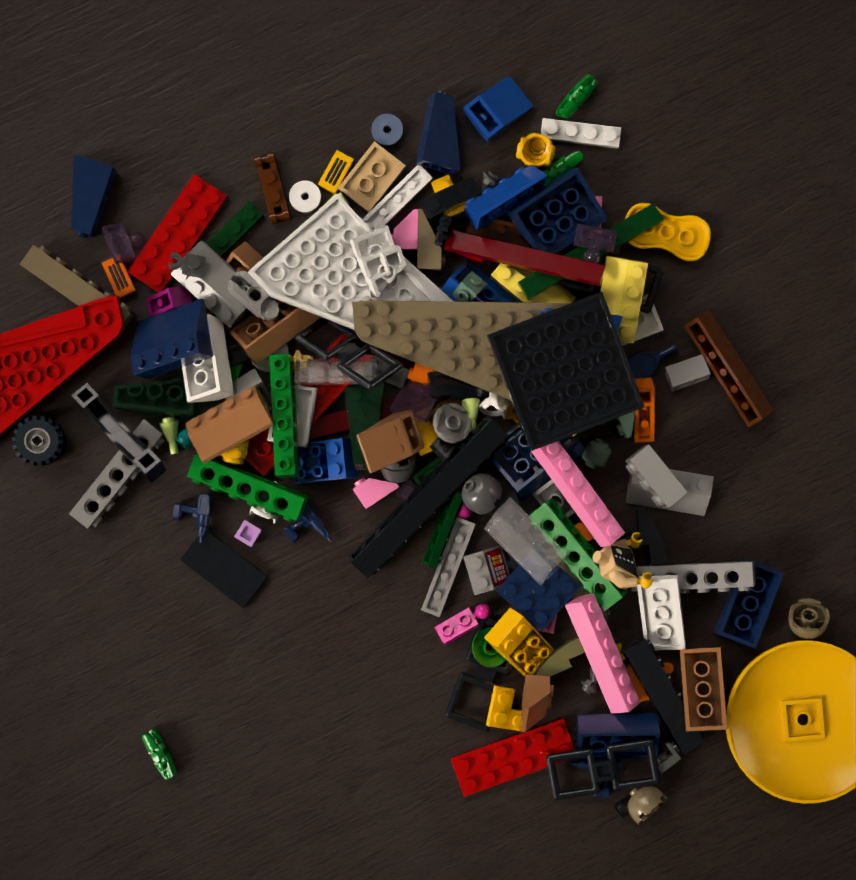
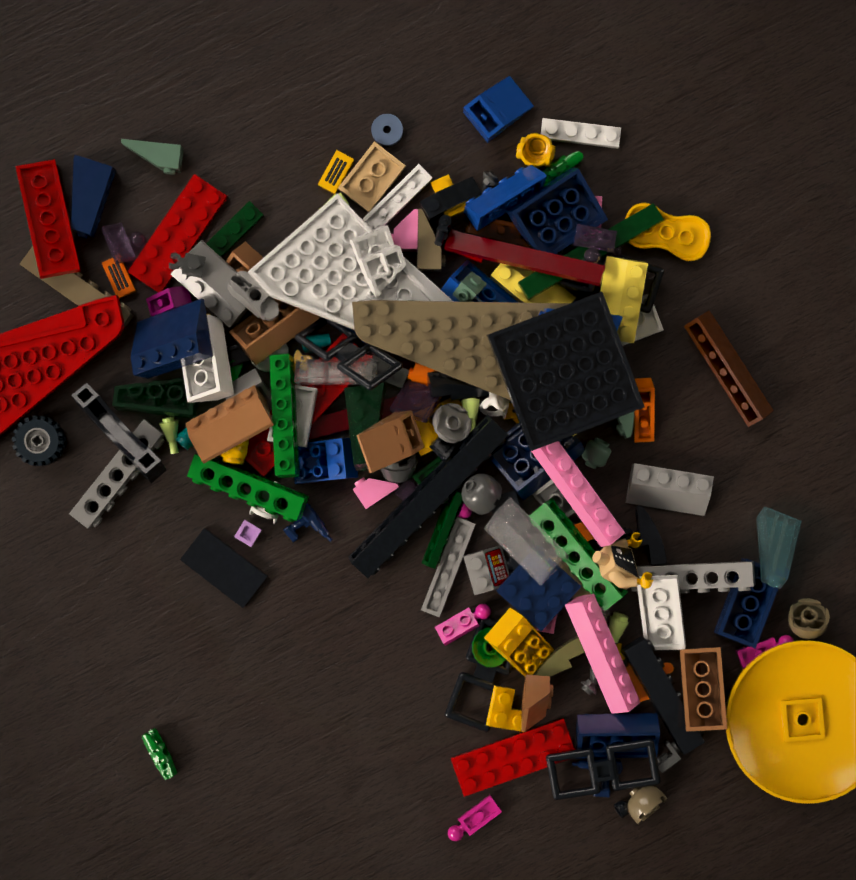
dark blue piece [173,494,213,544] -> none
reddish brown plate [254,152,291,225] -> none
white piece [289,181,321,213] -> none
dark blue slope [416,91,460,175] -> none
green hinge [556,74,598,119] -> none
light grey brick [625,444,688,508] -> none
dark blue piece [628,345,677,379] -> none
light grey hinge [665,354,711,392] -> none
none -> red plate [15,159,80,279]
none -> sand green slope [121,139,184,175]
none -> teal cone [302,334,331,354]
none -> dark pink plate [448,795,502,841]
none -> yellowish green cone [609,612,629,643]
none -> dark pink plate [736,635,794,670]
none -> clear light blue slope [756,506,802,589]

